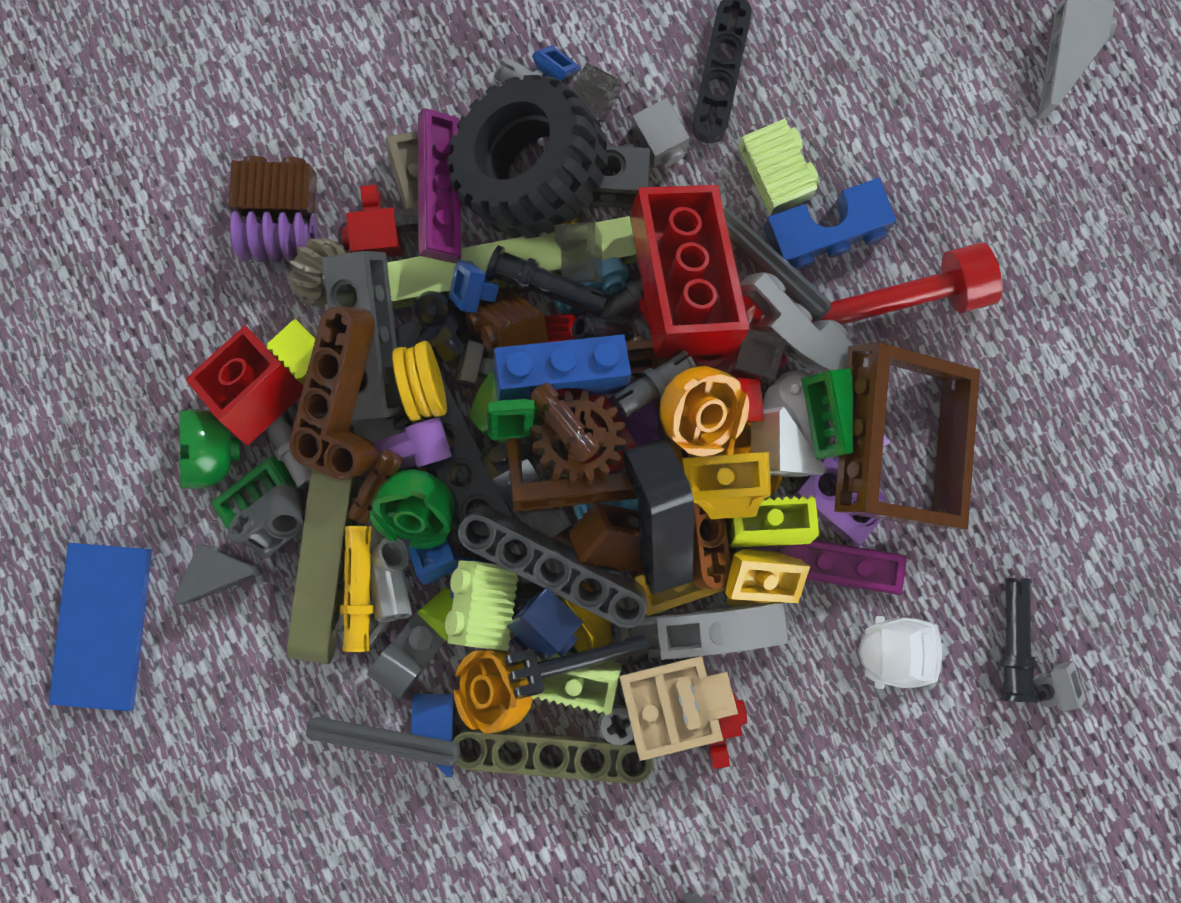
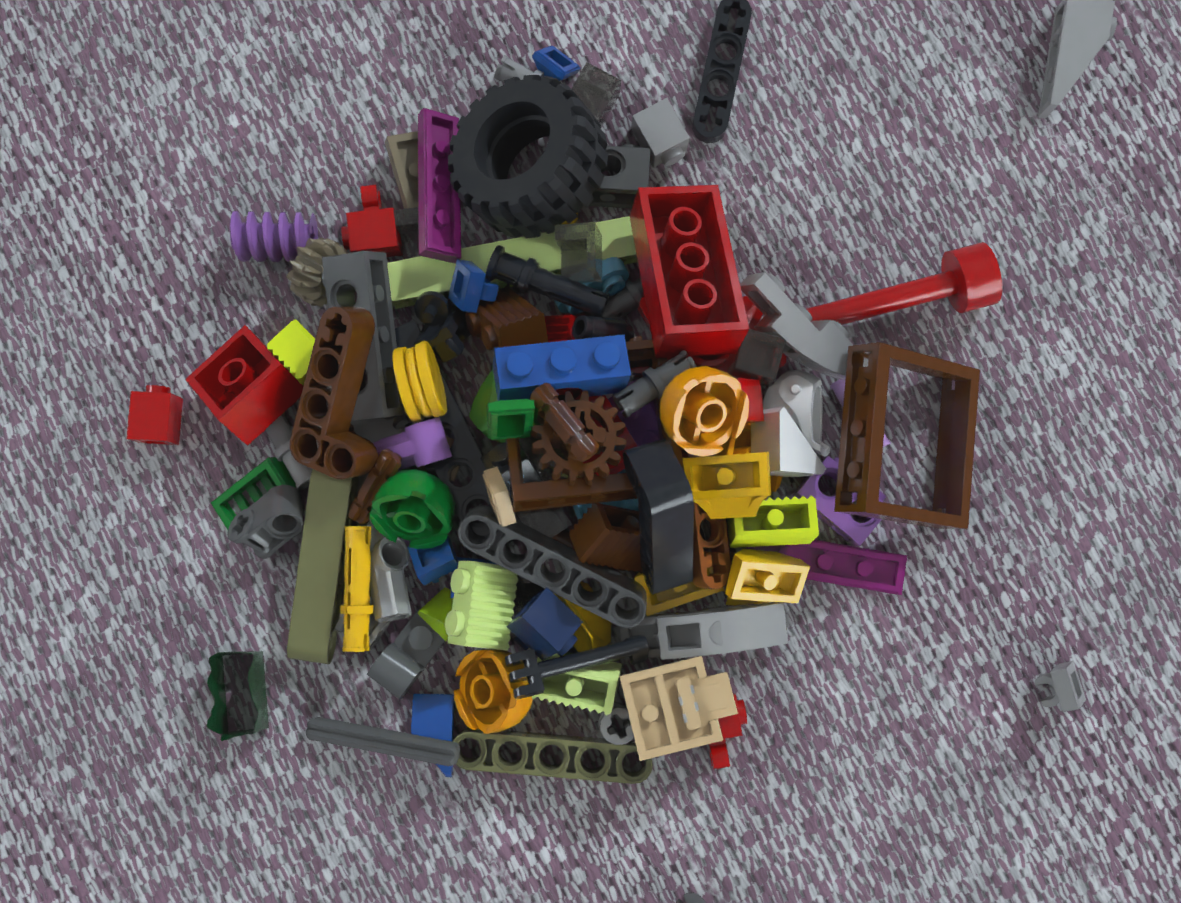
blue tile [48,543,152,711] -> none
dark grey slope [174,544,263,605] -> none
green cylinder [180,409,239,489] -> none
reddish brown brick [228,155,317,219] -> none
light grey tile [454,340,493,386] -> none
dark grey axle [723,208,831,320] -> none
yellowish green brick [738,119,819,216] -> none
blue arch [763,177,897,271] -> none
green slope [801,368,853,460] -> none
white helmet [858,616,942,689] -> none
black pin [1000,578,1038,703] -> none
none -> red brick [126,385,183,445]
none -> dark green piece [206,651,269,741]
none -> tan tile [482,467,517,527]

